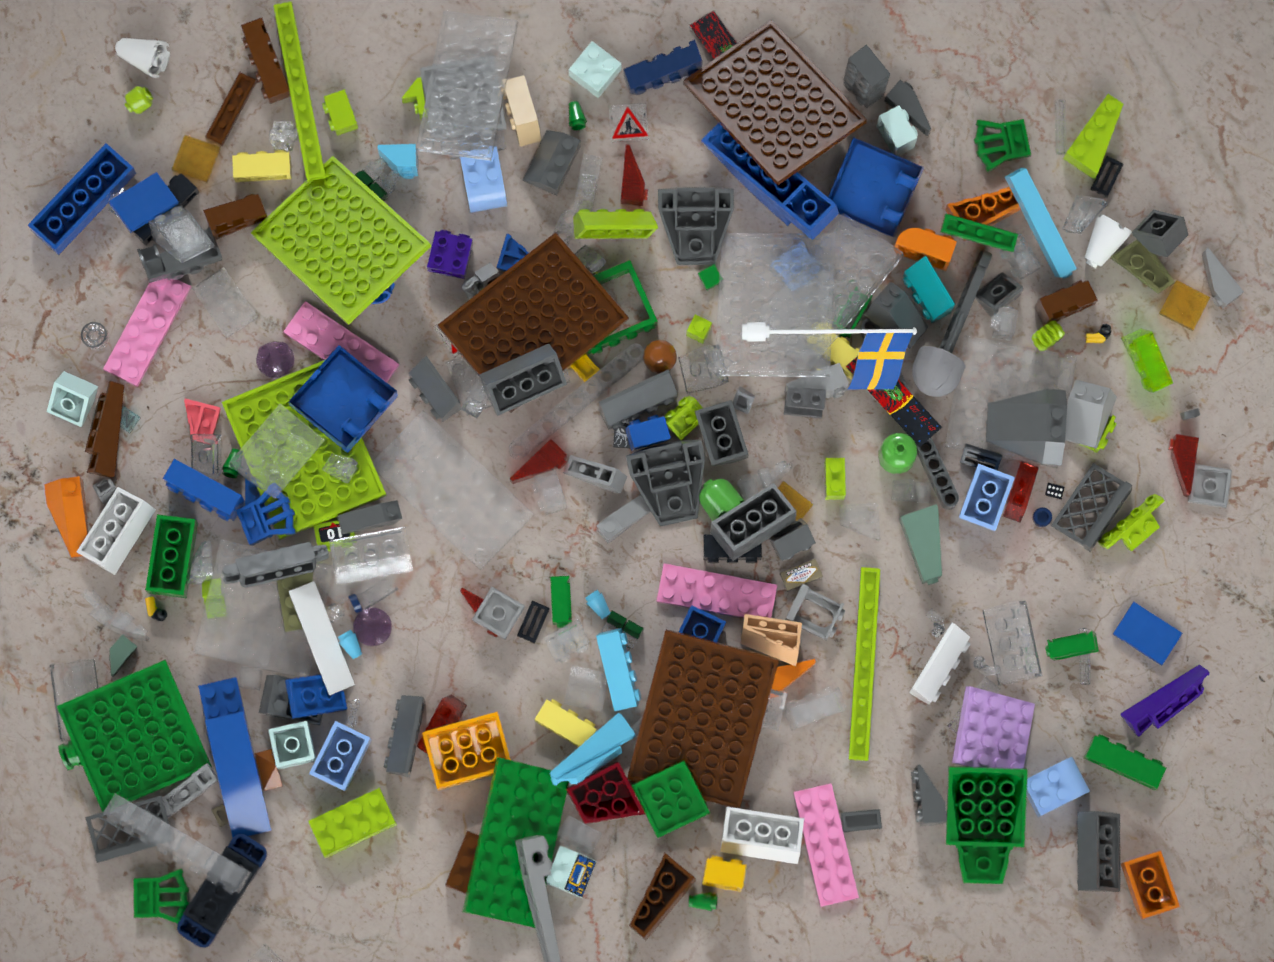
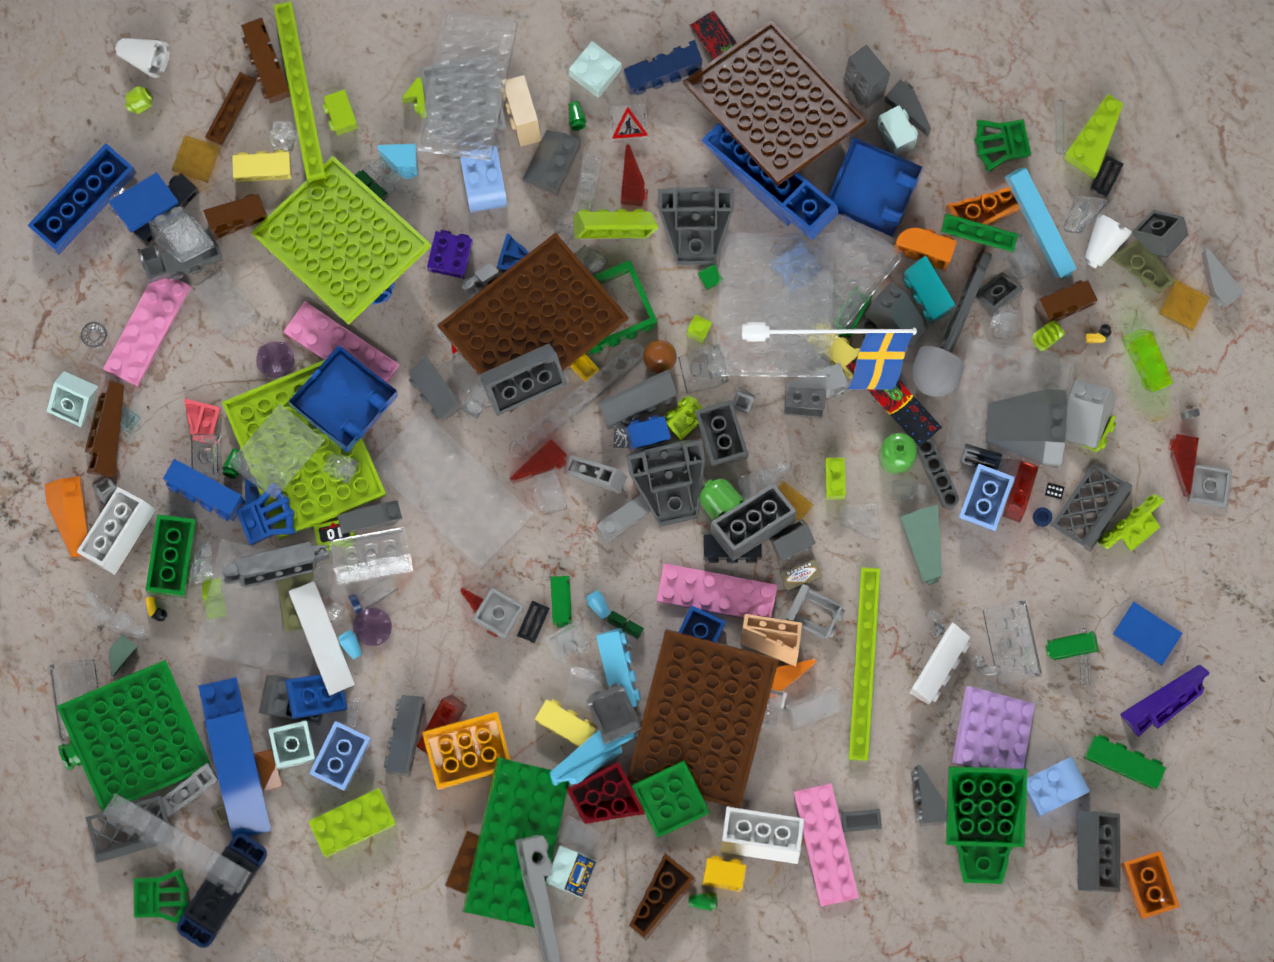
none -> flat silver panel [586,683,642,744]

